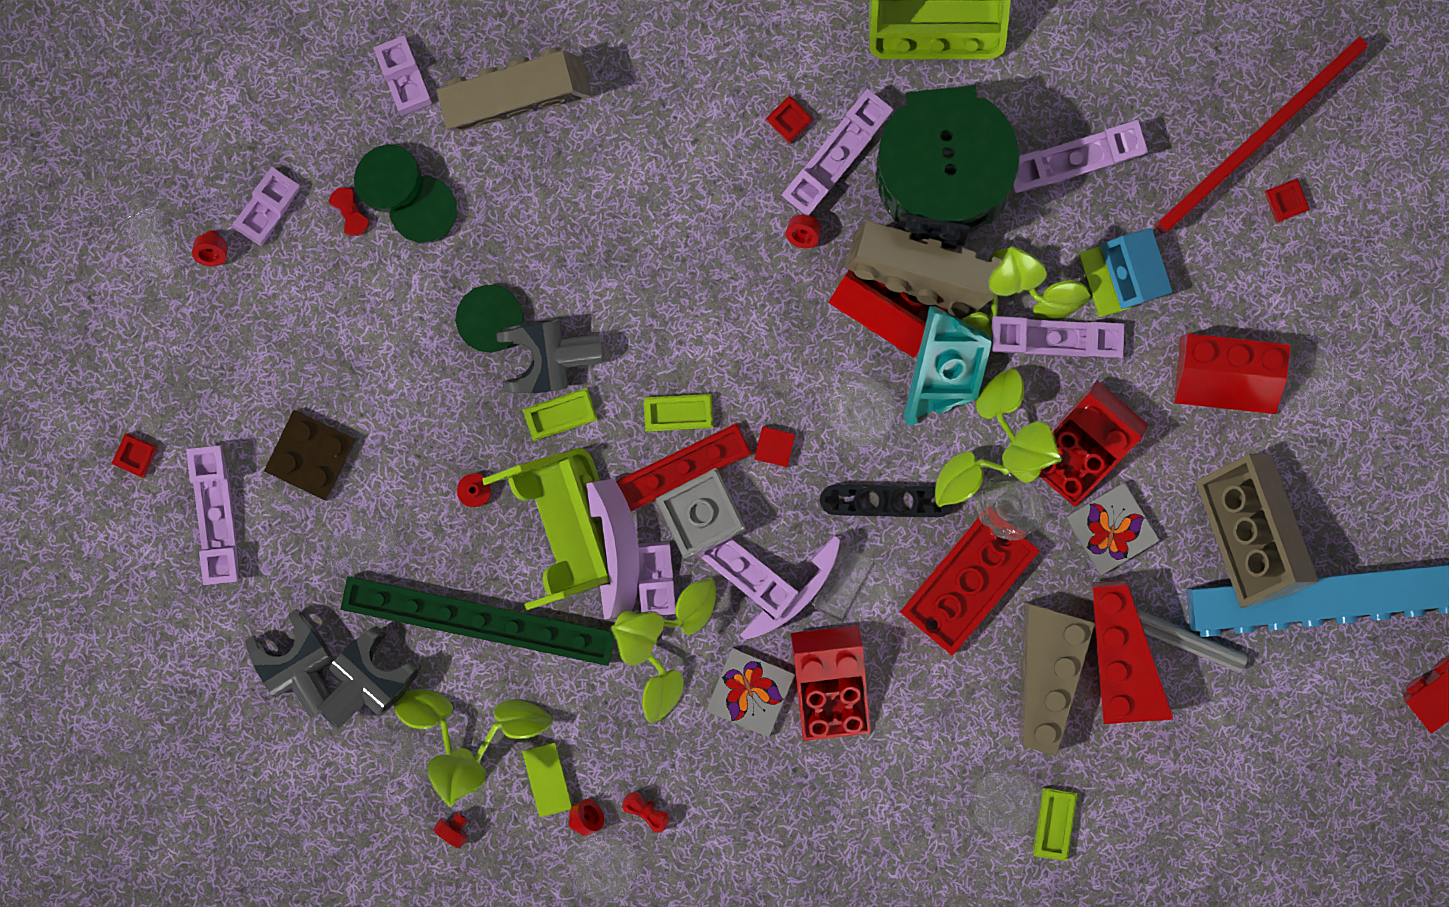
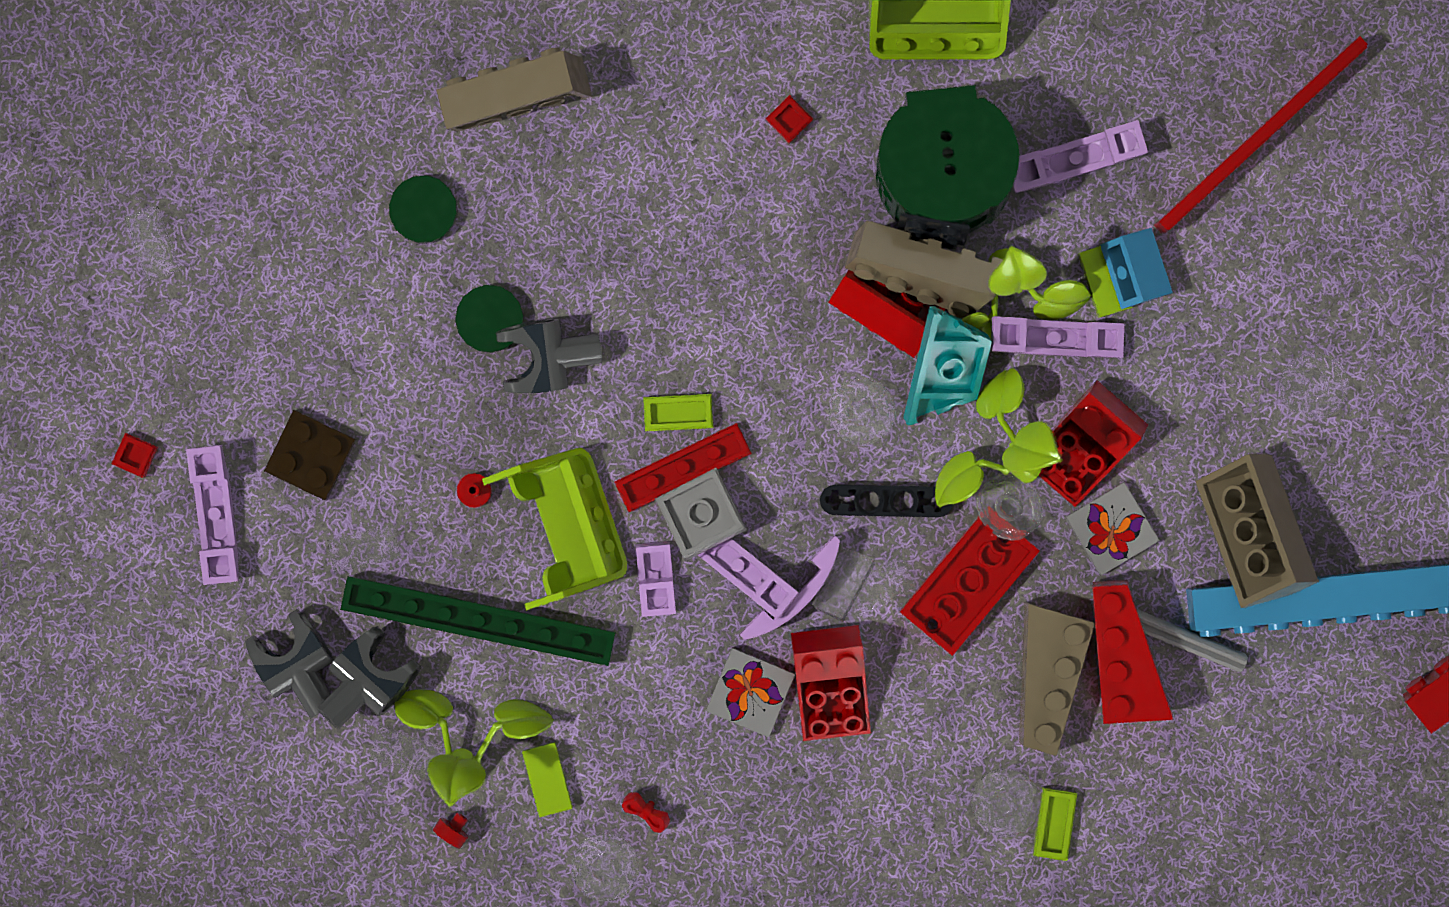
red tile [192,230,228,267] -> none
lavender slope [233,167,300,247] -> none
red piece [328,187,370,236] -> none
dark green tile [354,144,422,213] -> none
lavender slope [373,35,432,116] -> none
lime tile [522,388,598,442] -> none
red tile [568,799,604,836] -> none
lavender slope [586,478,640,619] -> none
lime plant [611,577,716,724] -> none
red tile [754,426,795,468] -> none
lavender slope [781,88,894,216] -> none
red tile [785,214,822,249] -> none
red slope [1174,333,1291,414] -> none
red tile [1264,178,1310,223] -> none

